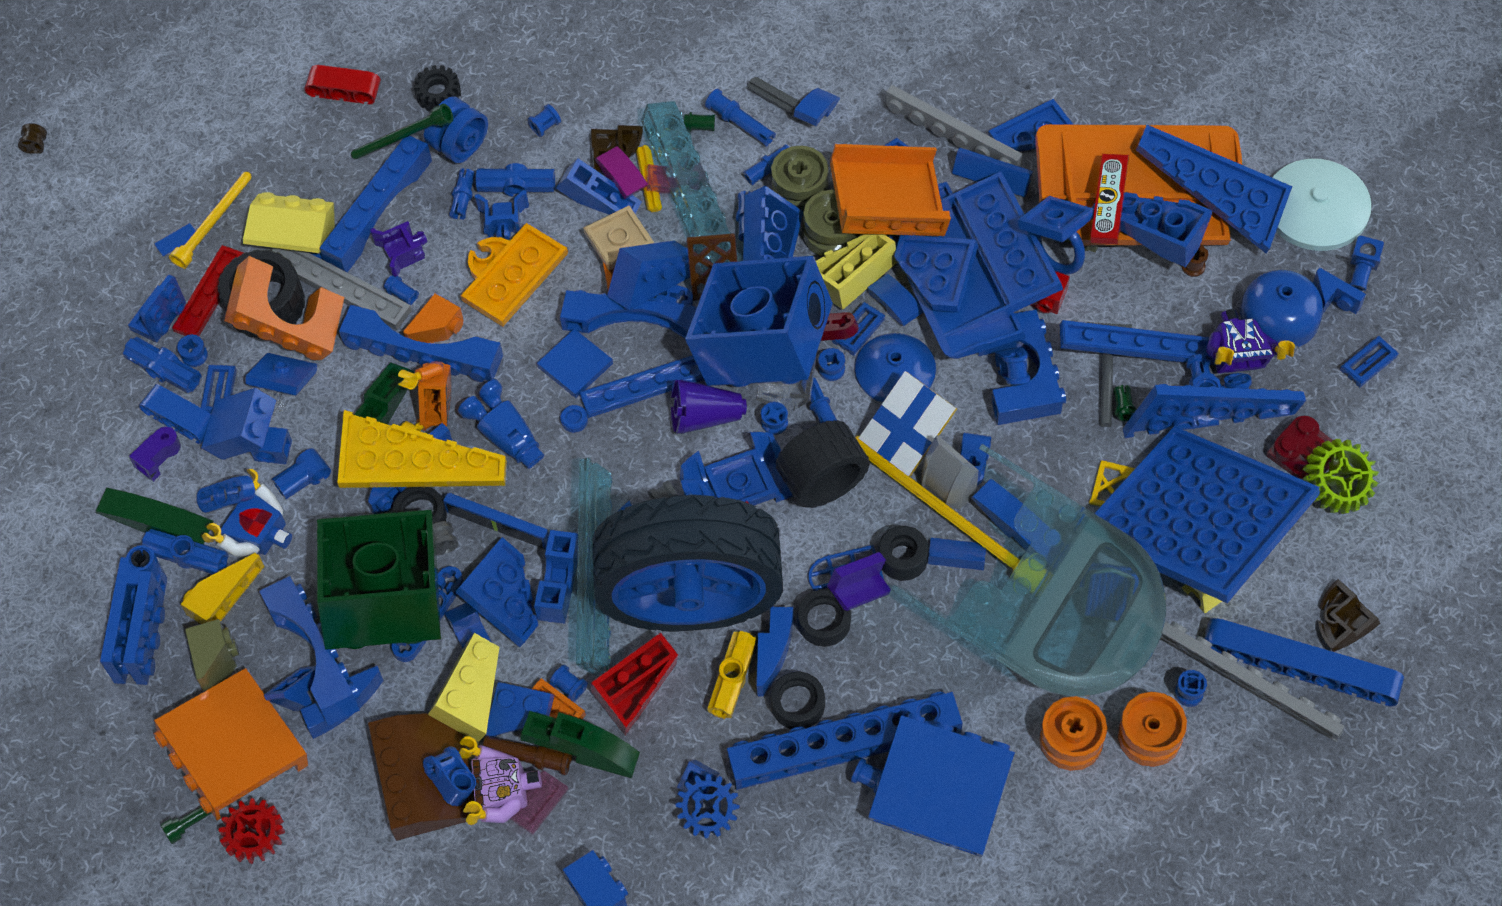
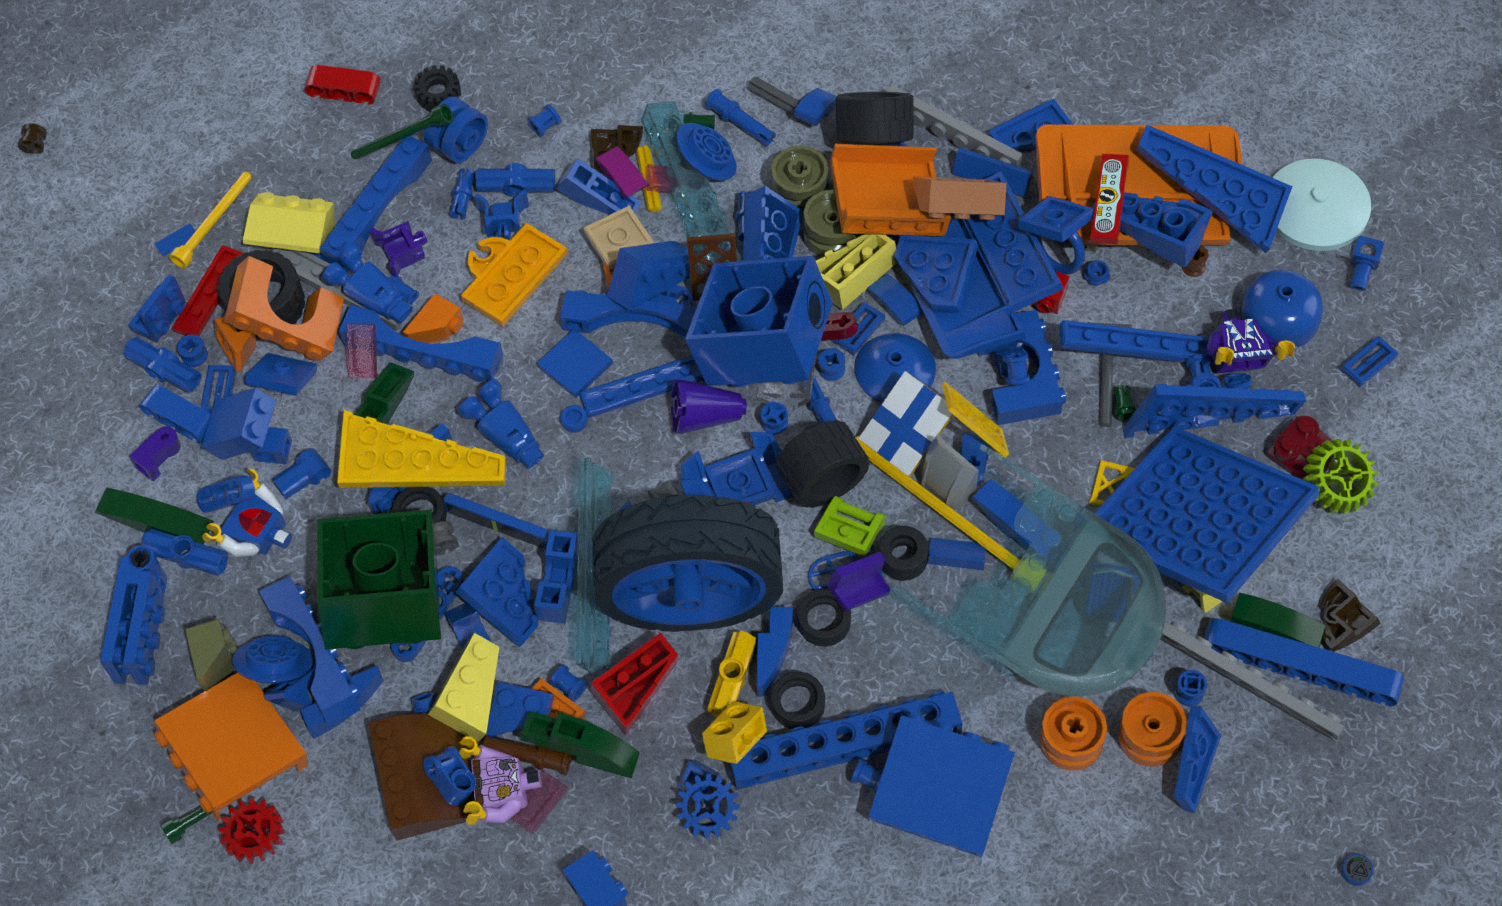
yellow slope [181,553,265,624] -> none
orange torso [398,361,451,432] -> none
blue pin [743,144,789,186] -> none
blue slope [1313,267,1366,314] -> none
none -> orange slope [215,317,256,372]
none -> blue wheel [232,636,314,684]
none -> blue piece [322,243,413,323]
none -> clear pink tile [347,323,377,378]
none -> blue plate [412,692,436,714]
none -> blue wheel [676,123,737,181]
none -> yellow brick [702,701,767,764]
none -> lime plate [814,496,886,557]
none -> black tyre [836,92,914,144]
none -> nougat slope [913,177,1007,220]
none -> yellow window [942,382,1009,458]
none -> blue plate [1084,260,1110,286]
none -> blue wing [1174,705,1221,813]
none -> dark green slope [1232,592,1326,648]
none -> tile [1341,854,1373,886]

